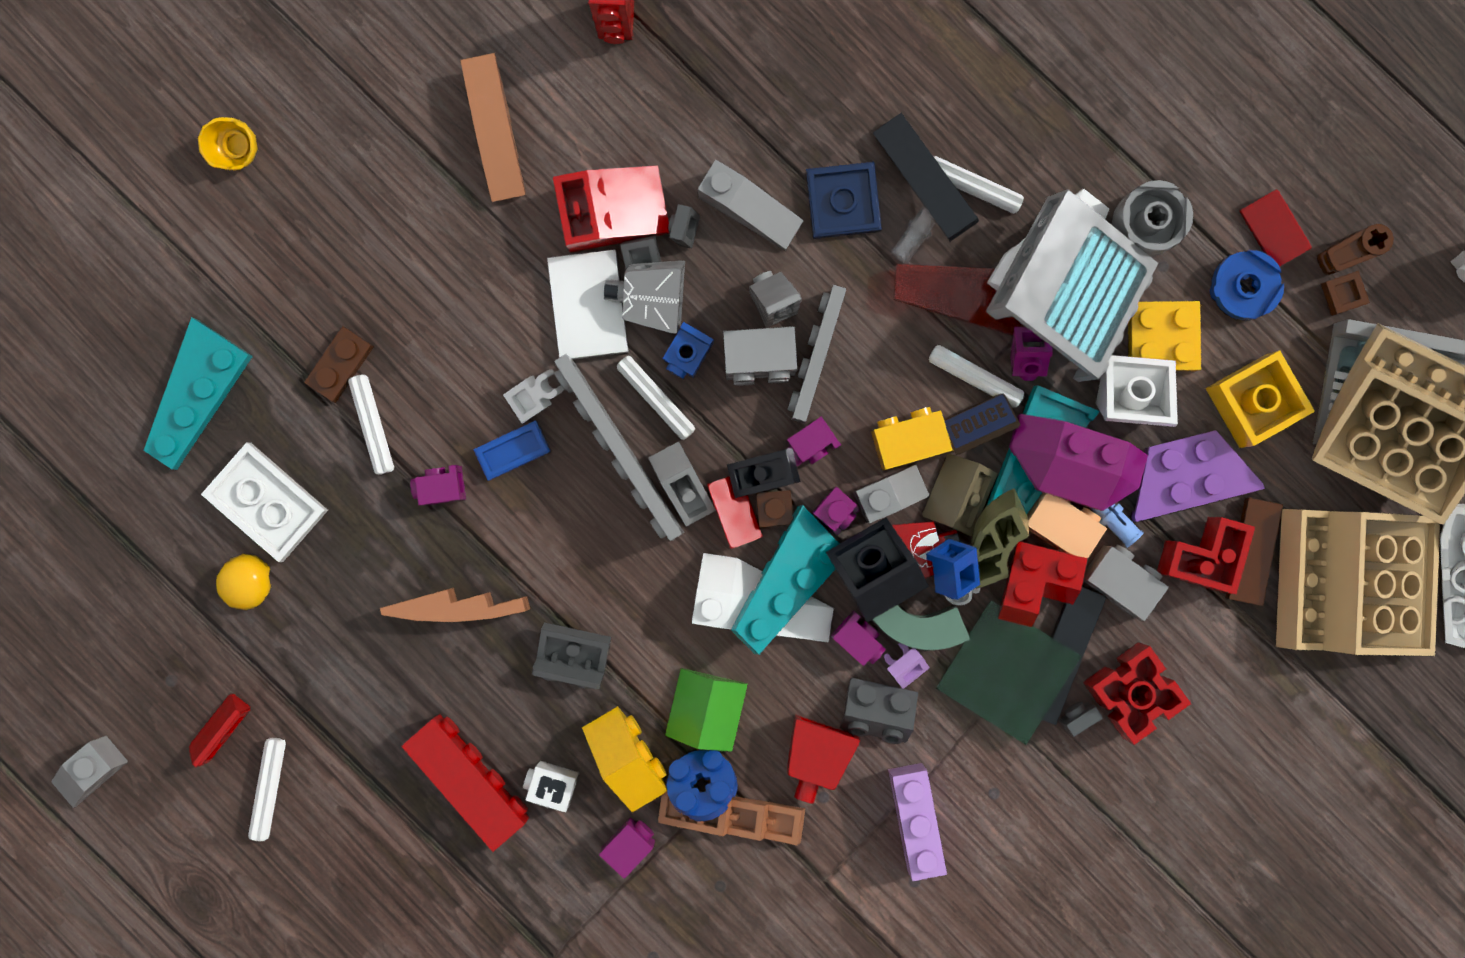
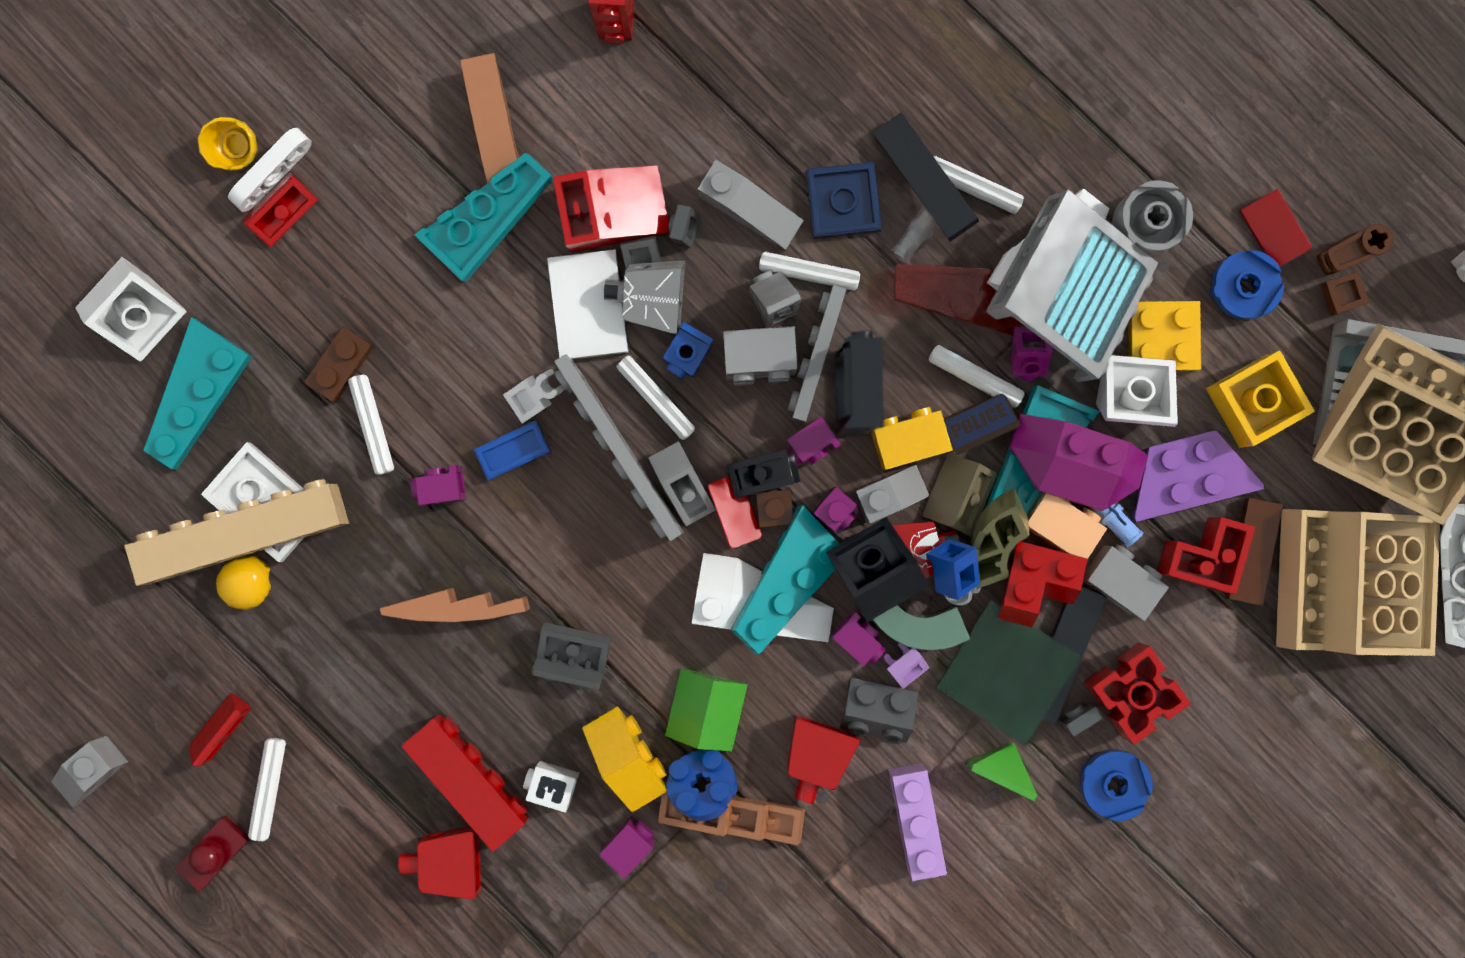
none -> white slope [75,257,187,362]
none -> tan brick [124,479,349,586]
none -> dark red tile [174,815,250,892]
none -> white beam [228,128,312,212]
none -> red slope [242,172,318,248]
none -> red torso [398,826,481,899]
none -> teal wing [414,153,553,282]
none -> white axle [759,252,860,291]
none -> black window [835,331,884,436]
none -> bright green slope [965,743,1037,801]
none -> blue plate [1080,749,1153,821]

